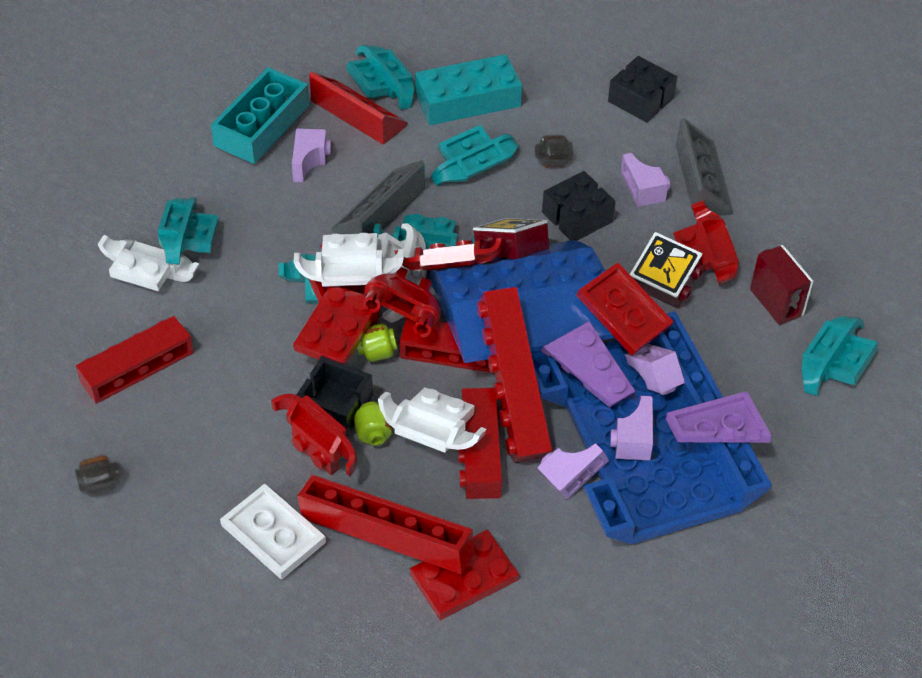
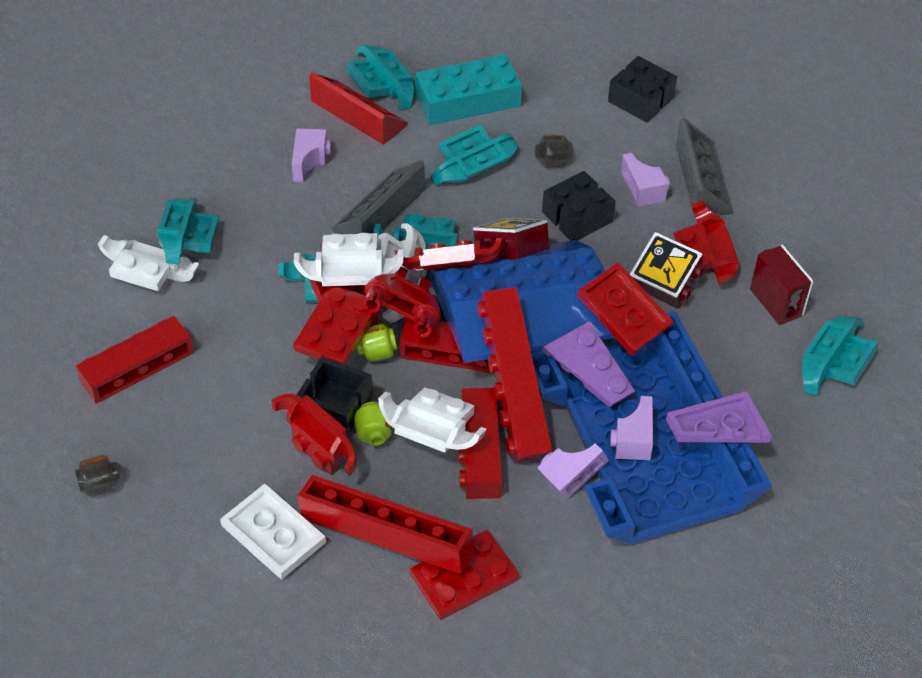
teal brick [211,67,310,164] -> none
lavender arch [625,344,685,395] -> none

